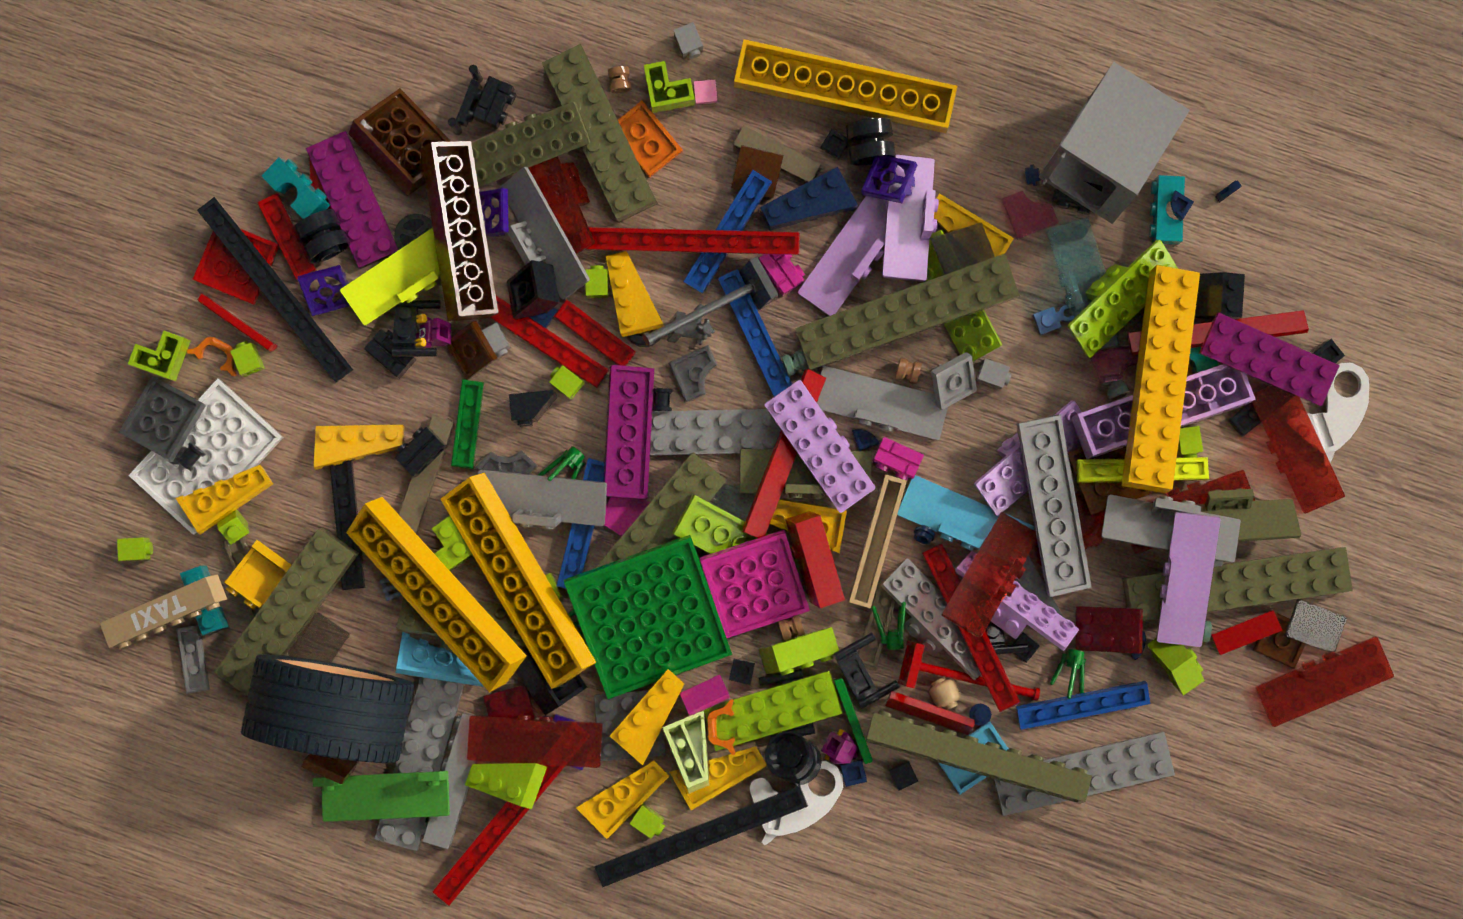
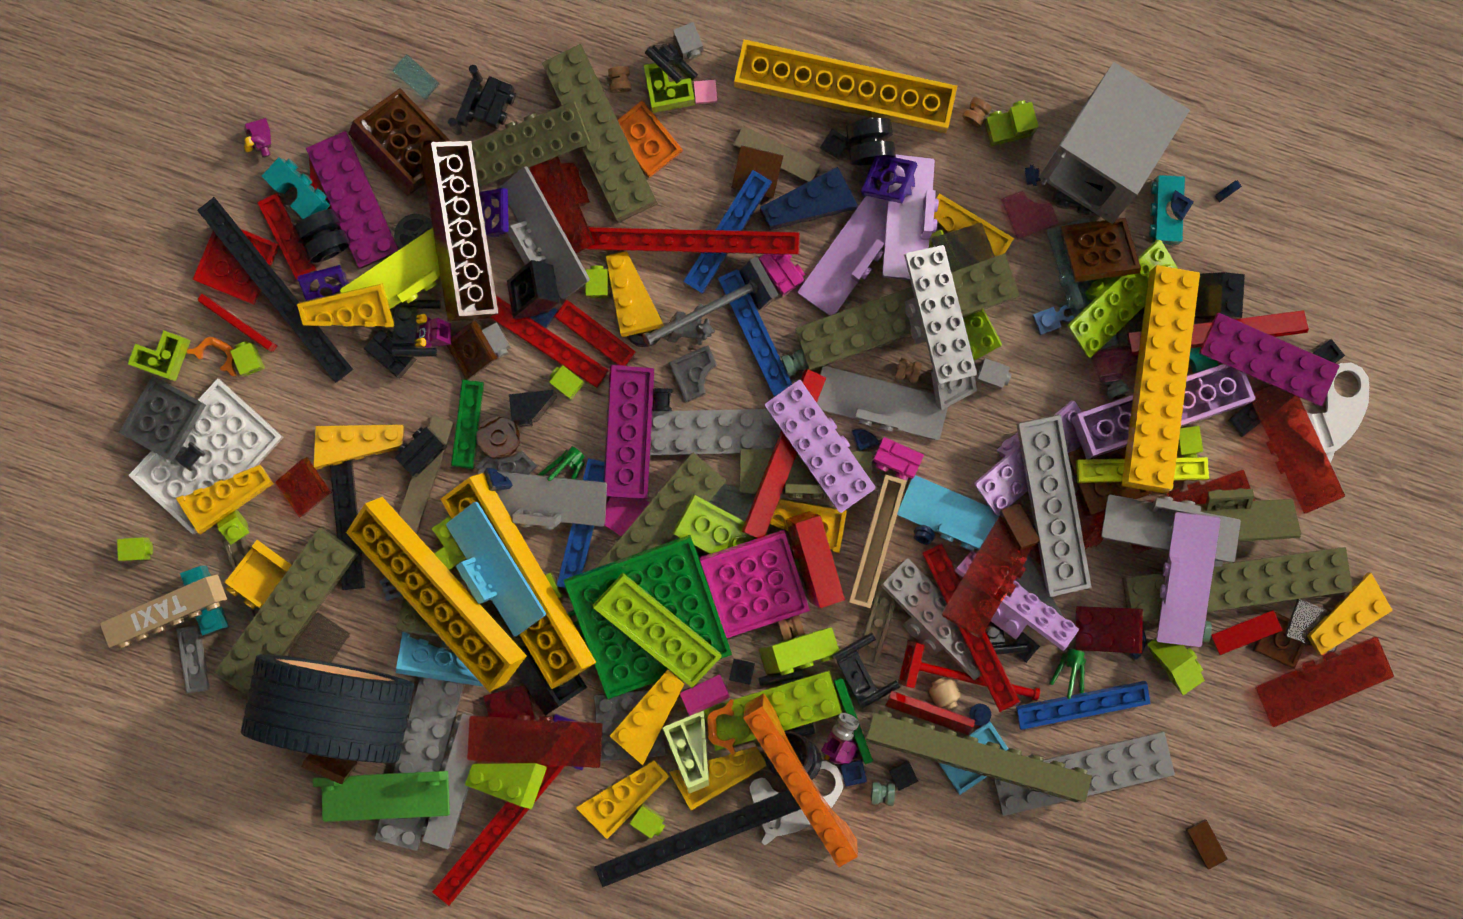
green plant [871,602,906,650] -> none
none -> magenta piece [244,118,271,158]
none -> clear red plate [275,457,332,518]
none -> yellow wing [297,283,395,327]
none -> clear light blue tile [393,54,440,100]
none -> medium azure bracket [446,502,546,636]
none -> reddish brown tile [476,416,520,459]
none -> dark blue tile [484,468,513,491]
none -> lime plate [593,573,722,688]
none -> black plate [645,44,698,84]
none -> orange arch [743,693,858,868]
none -> light grey wheel [832,713,859,741]
none -> sand green wheel [871,782,895,806]
none -> light grey bracket [904,245,977,384]
none -> medium nougat wheel [962,97,992,127]
none -> lime brick [985,100,1039,147]
none -> reddish brown tile [999,503,1040,551]
none -> reddish brown plate [1060,217,1141,282]
none -> reddish brown tile [1186,819,1228,870]
none -> yellow wing [1307,572,1393,655]

